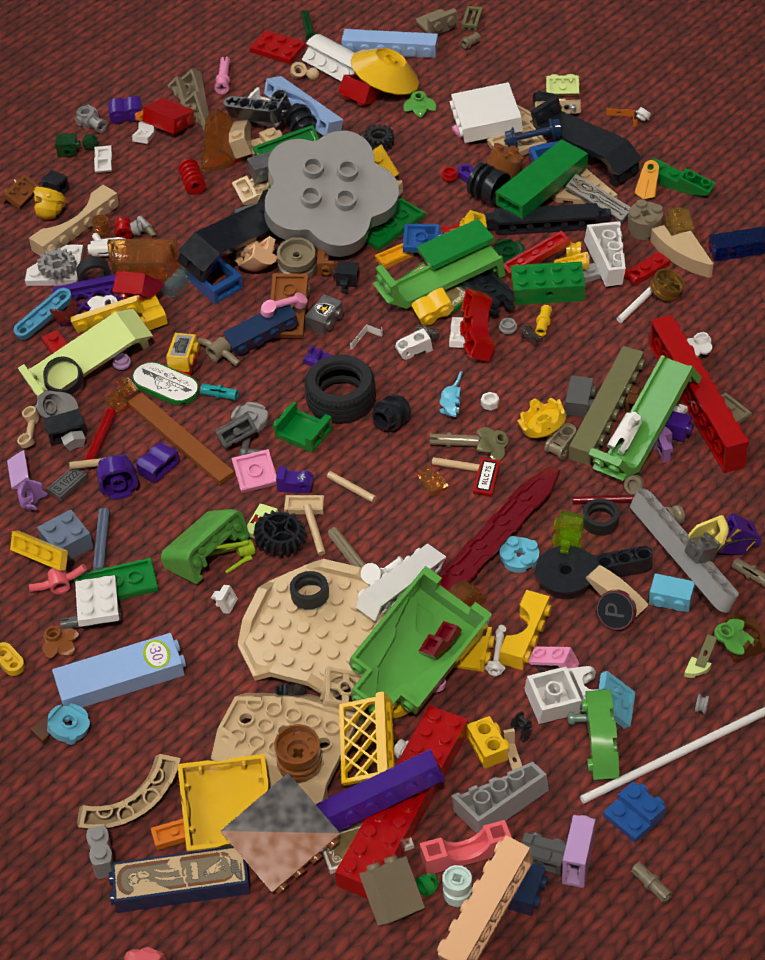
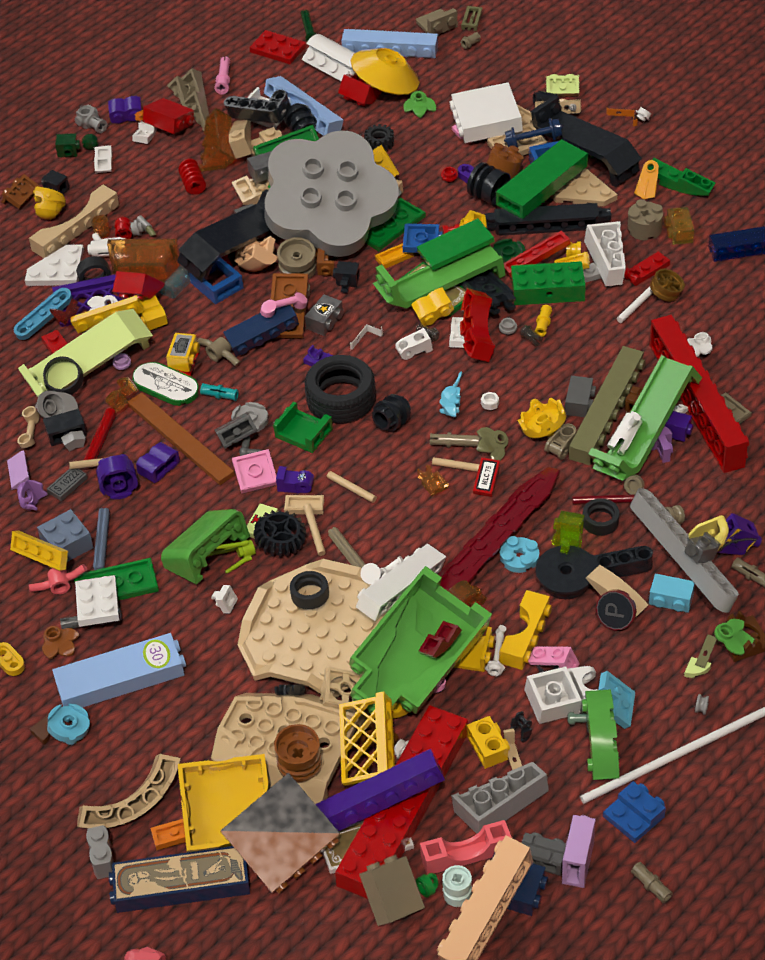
light grey gear [37,247,76,279] -> none
tan plate [290,62,319,80] -> none
light grey tile [566,174,630,223] -> none
tan slope [651,225,713,278] -> none

